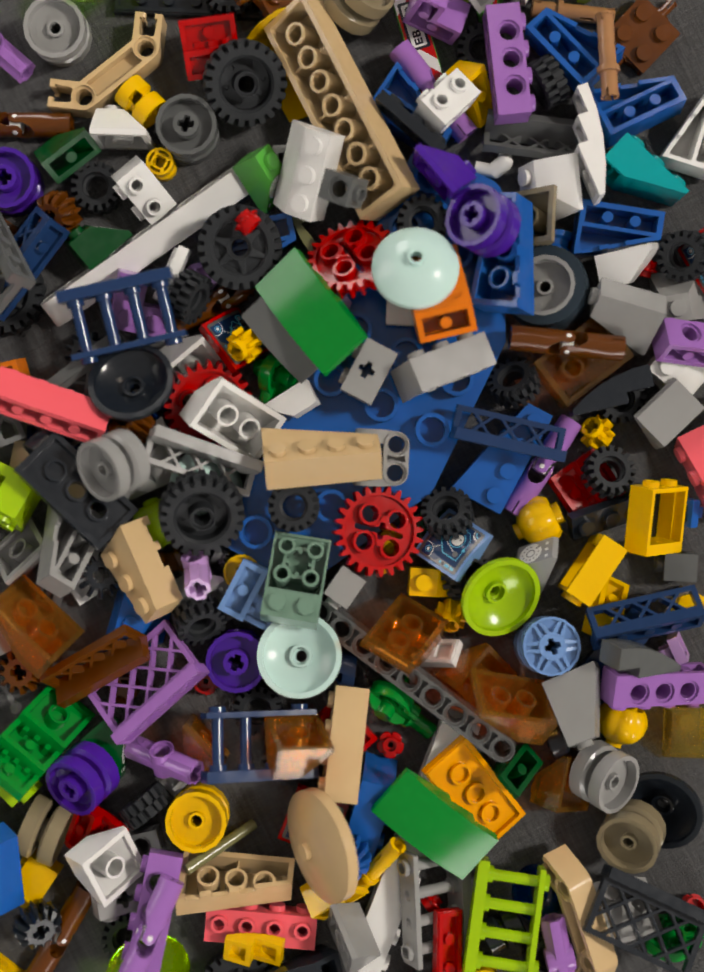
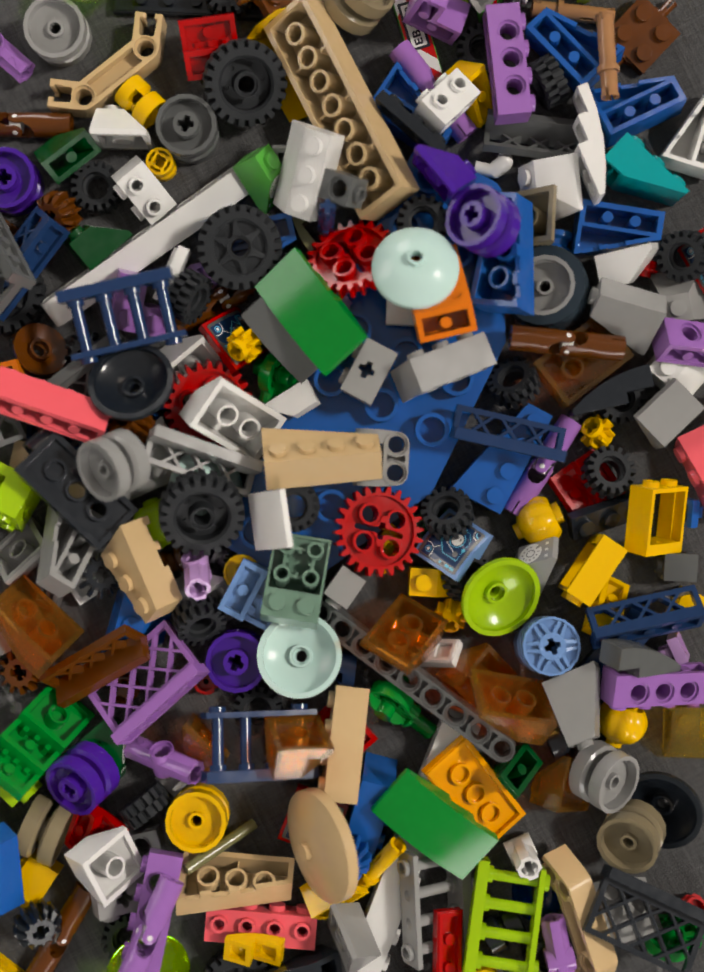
red plate [235,209,262,236] -> none
red plate [377,731,404,758] -> none
red plate [420,895,443,913] -> none
none -> reddish brown dish [13,323,68,376]
none -> white slope [248,489,293,550]
none -> dark blue axle [317,199,336,237]
none -> white piece [503,832,542,881]

